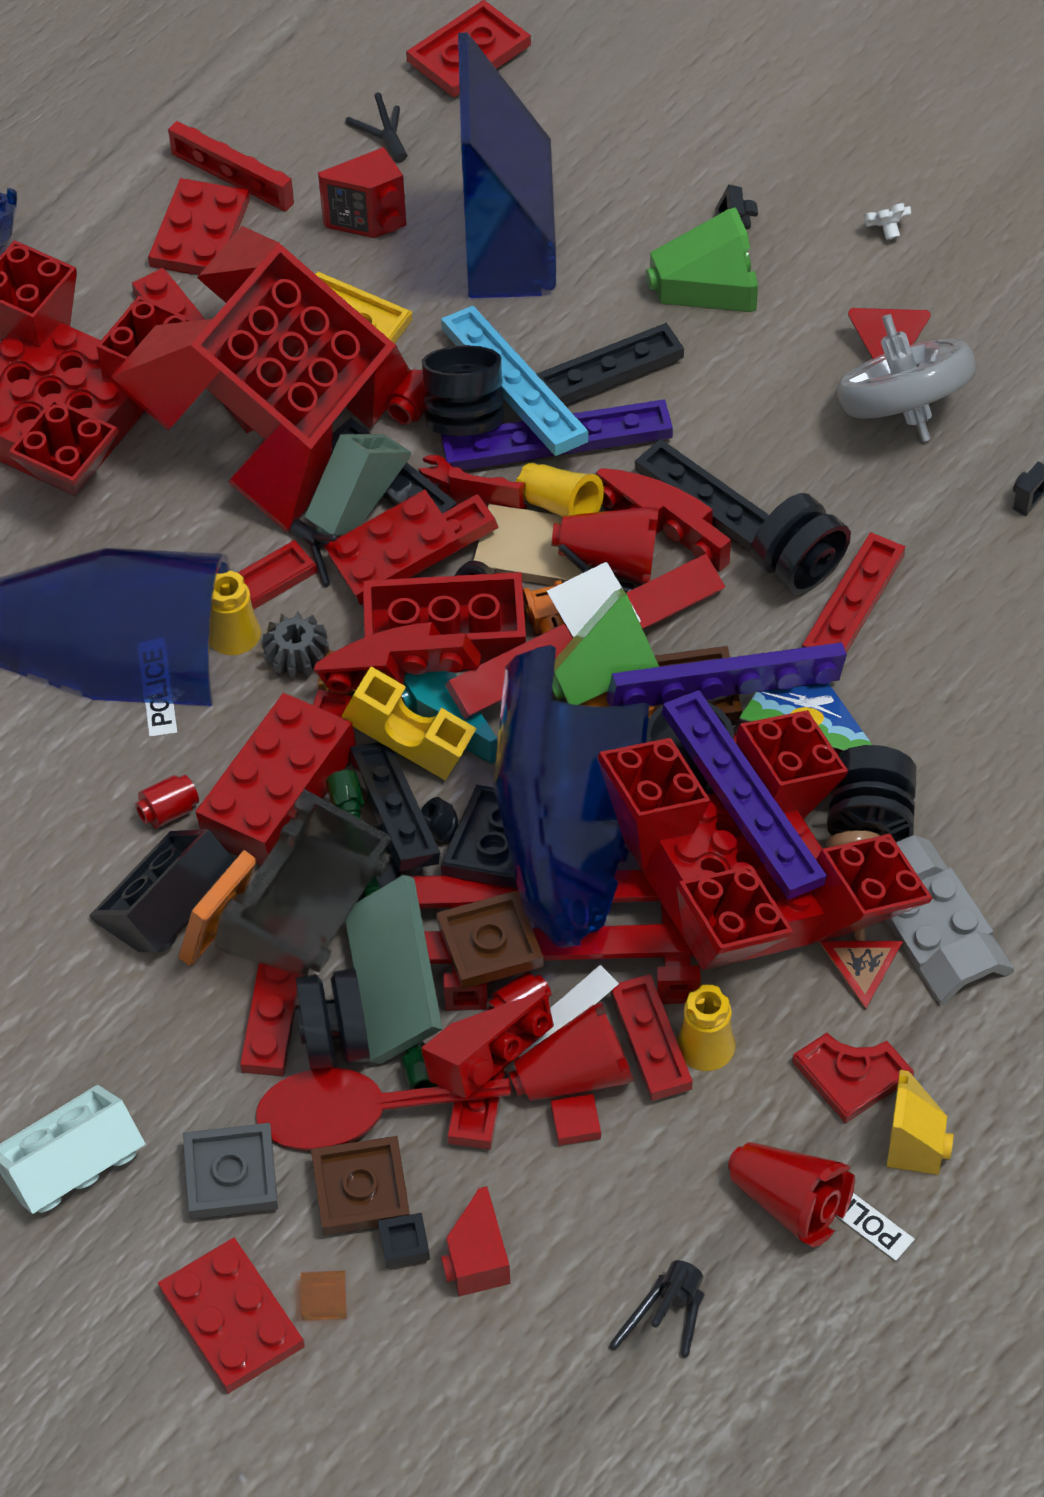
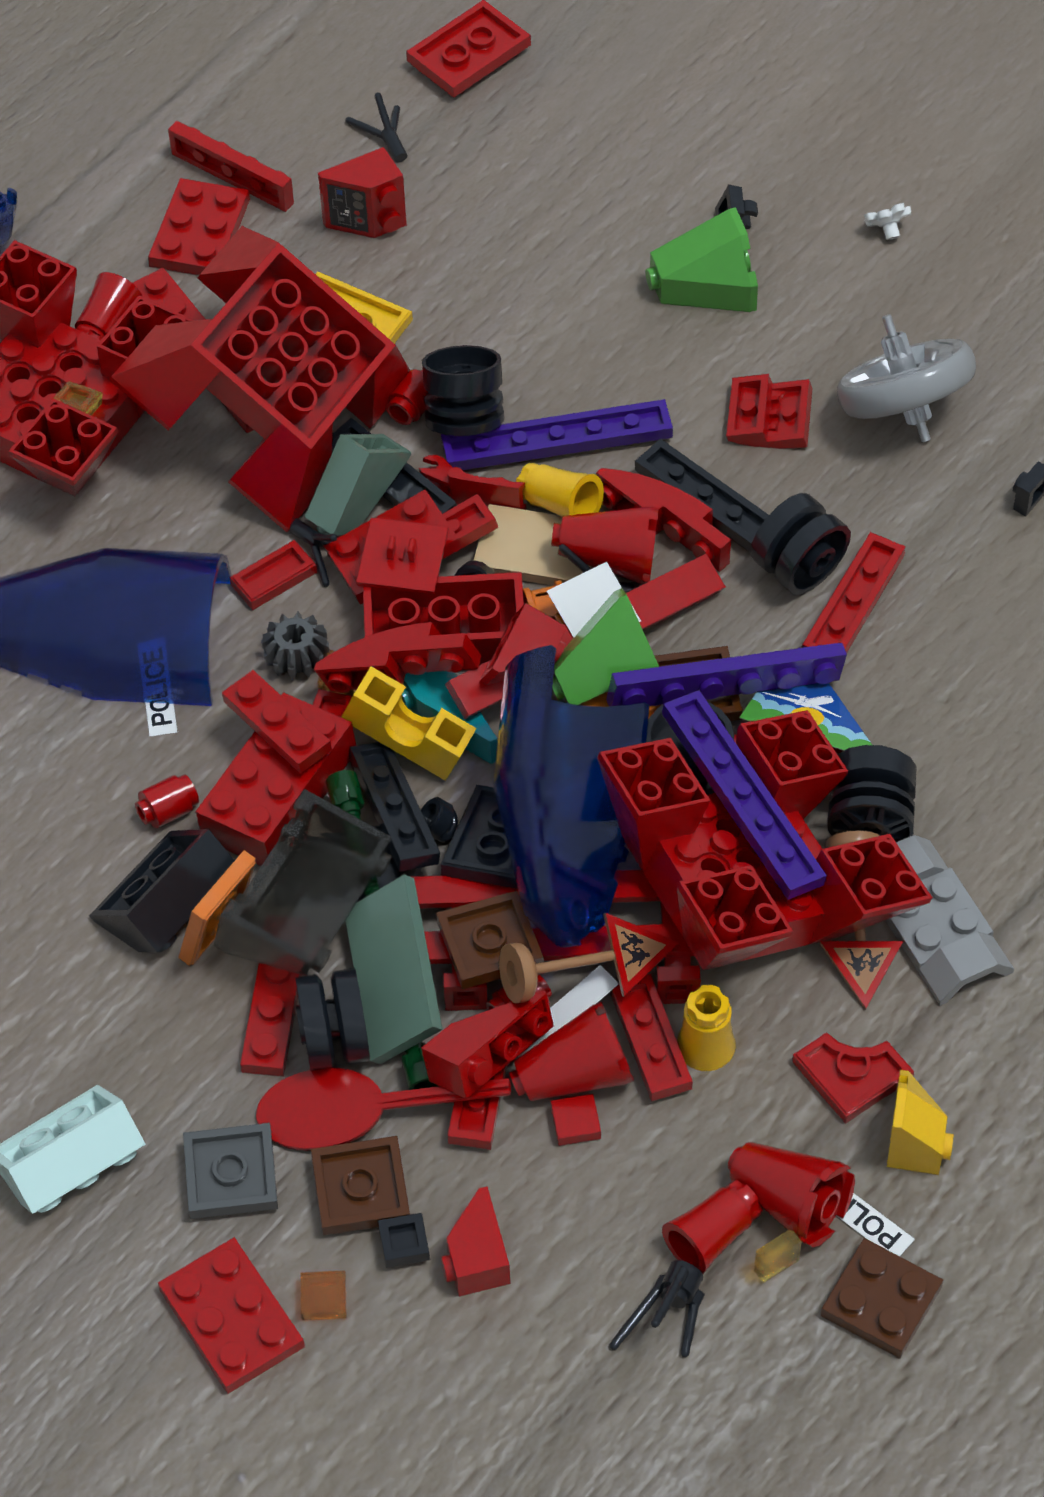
yellow plant [206,571,261,655] -> none
medium azure plate [441,306,588,456] -> none
clear blue windscreen [458,32,556,298] -> none
black plate [537,322,684,405] -> none
red piece [848,308,931,359] -> none
none -> clear yellow tile [53,381,102,415]
none -> red plant [75,272,143,340]
none -> red plate [222,670,332,774]
none -> red piece [356,517,449,595]
none -> red slope [480,603,567,685]
none -> medium nougat piece [499,913,679,1003]
none -> red plant [662,1180,763,1274]
none -> red slope [726,374,813,449]
none -> clear yellow tile [754,1229,802,1283]
none -> reddish brown plate [821,1238,943,1359]

